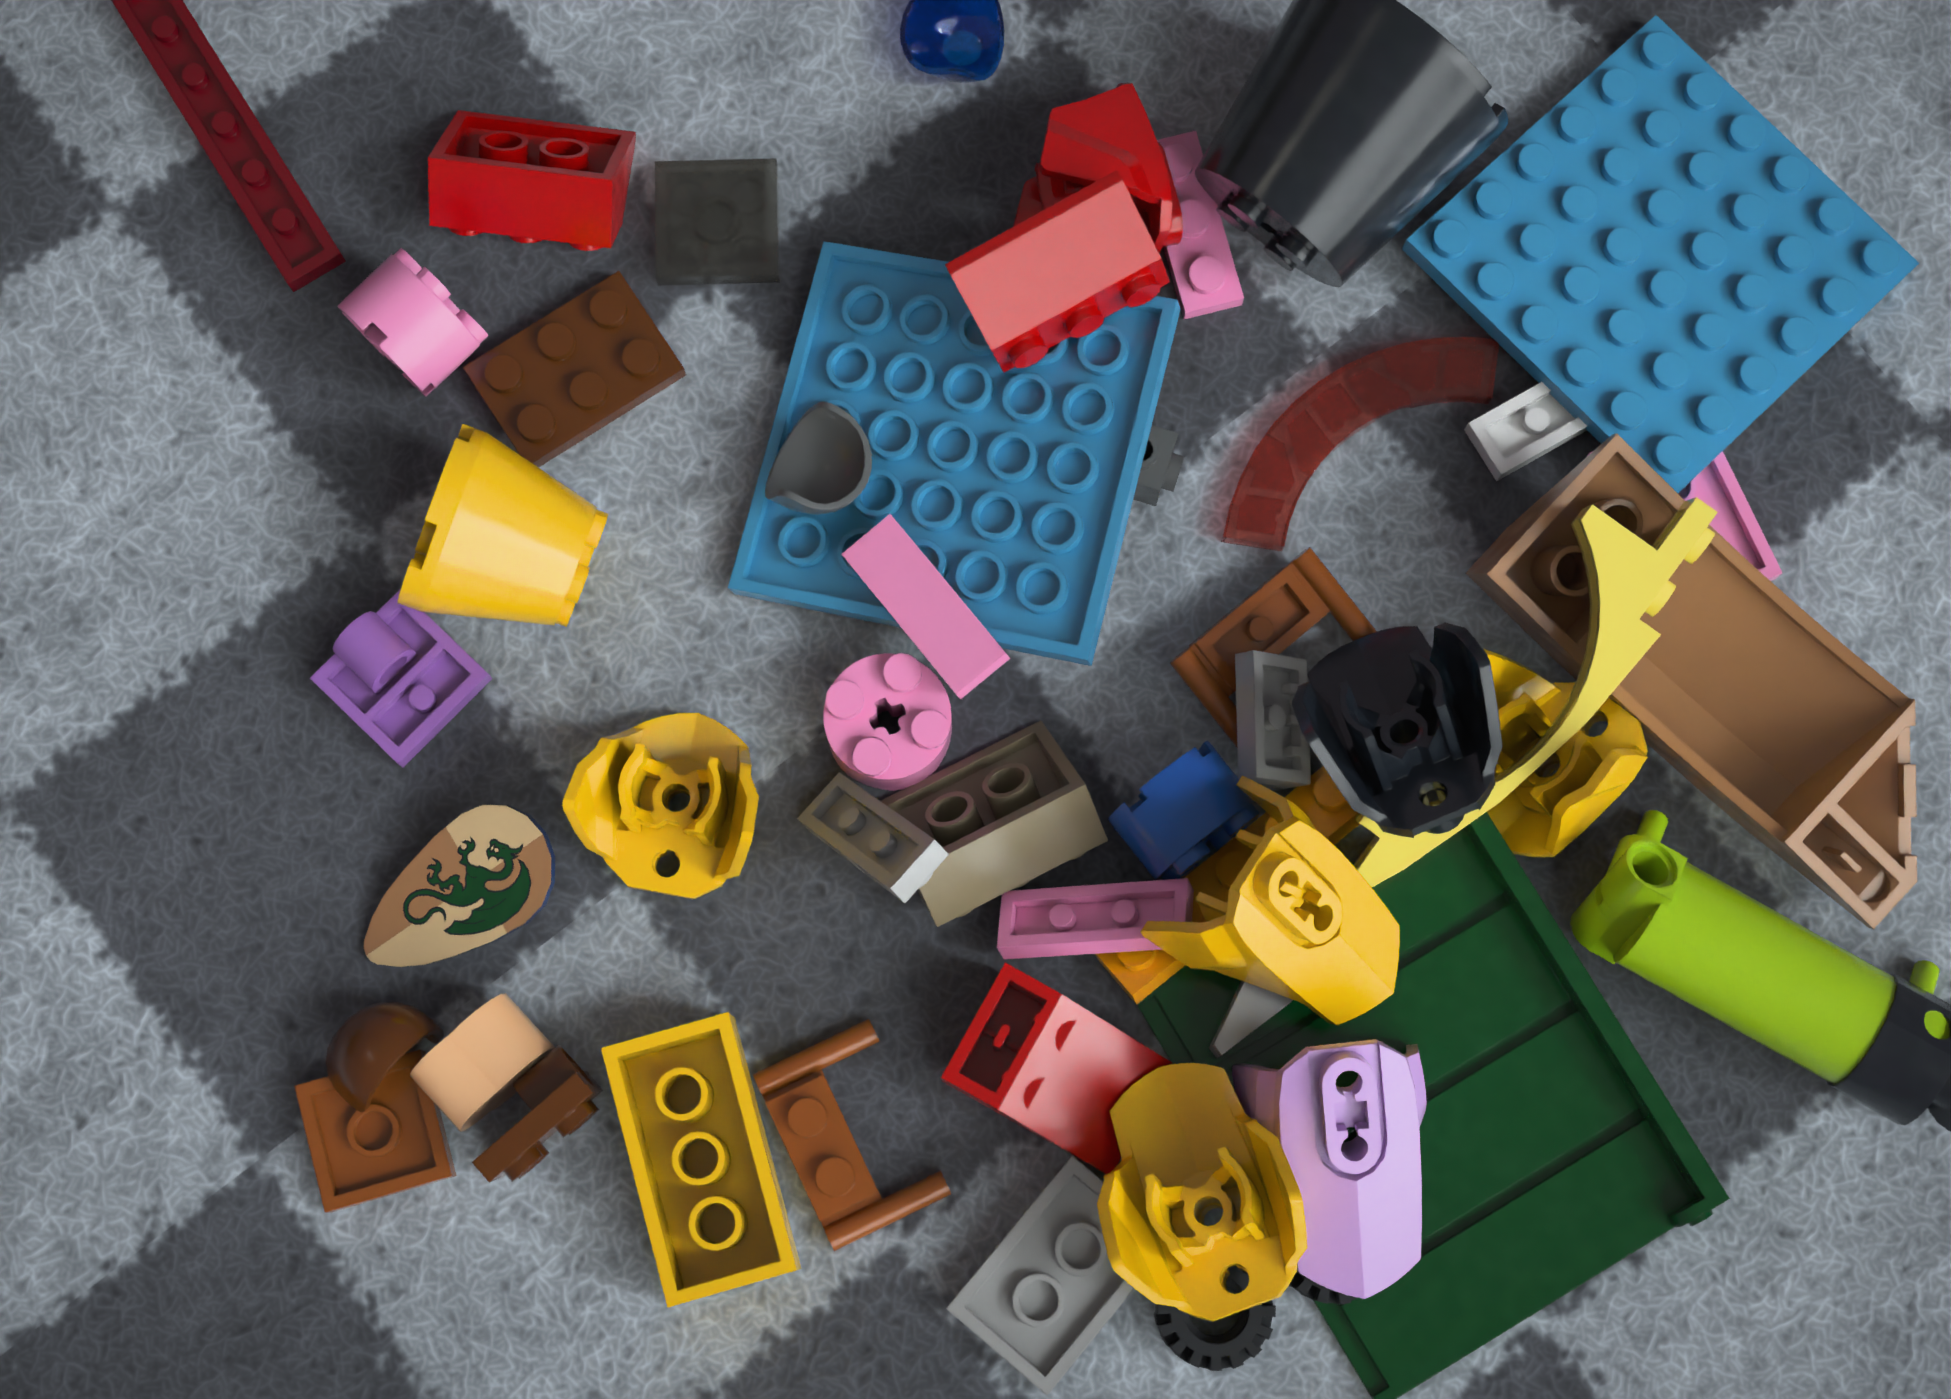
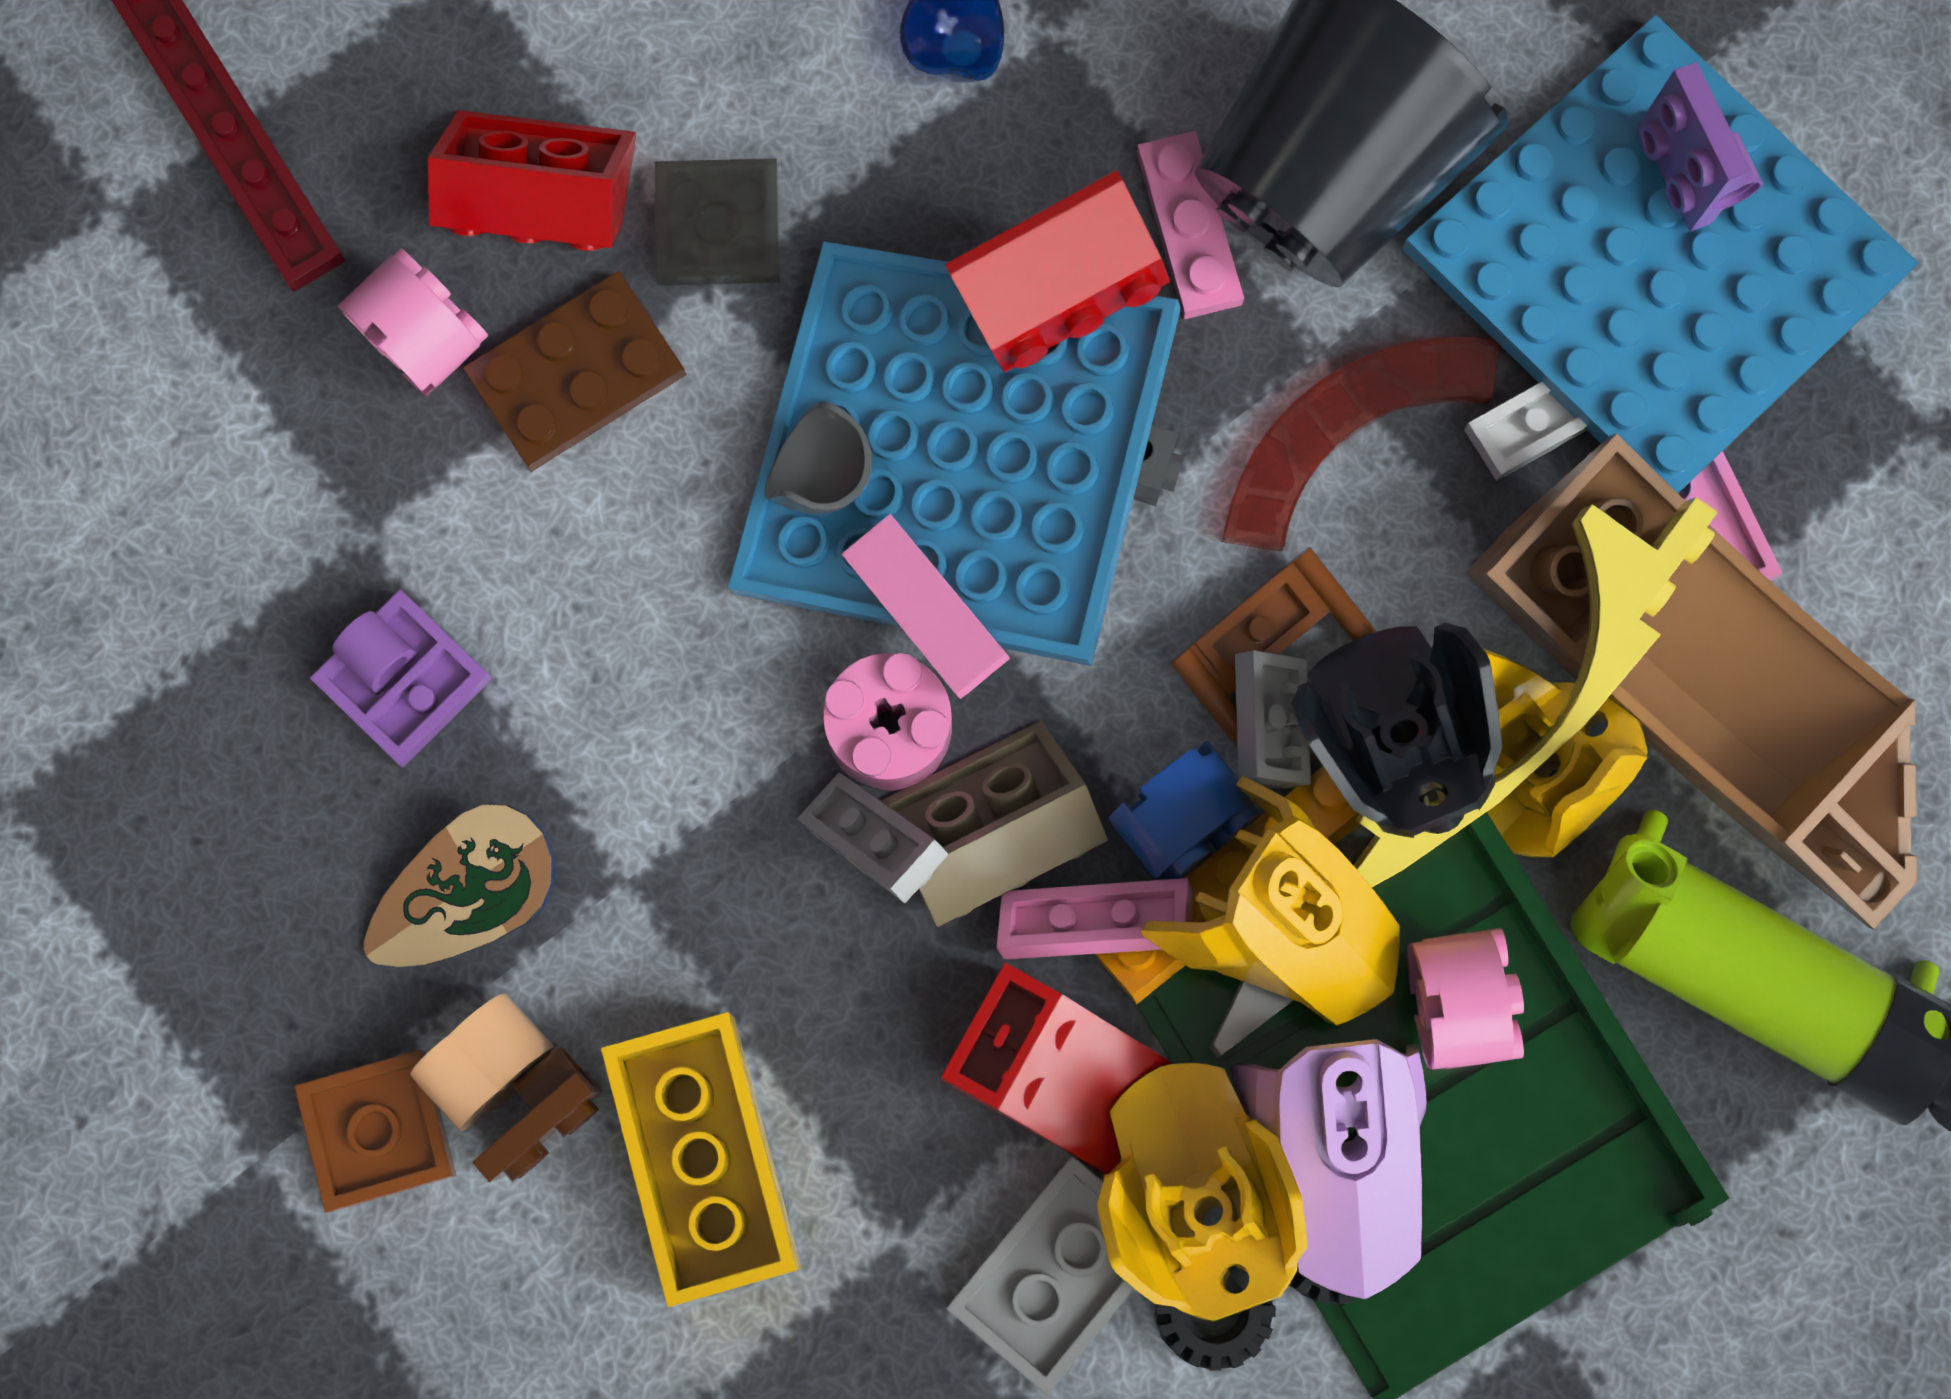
reddish brown helmet [326,1002,444,1112] -> none
yellow cone [397,424,608,627] -> none
yellow piece [562,713,759,899] -> none
dark orange plate [753,1019,951,1251] -> none
red piece [1013,82,1183,253] -> none
none -> bright pink brick [1407,928,1524,1070]
none -> medium lavender plate [1638,62,1763,231]

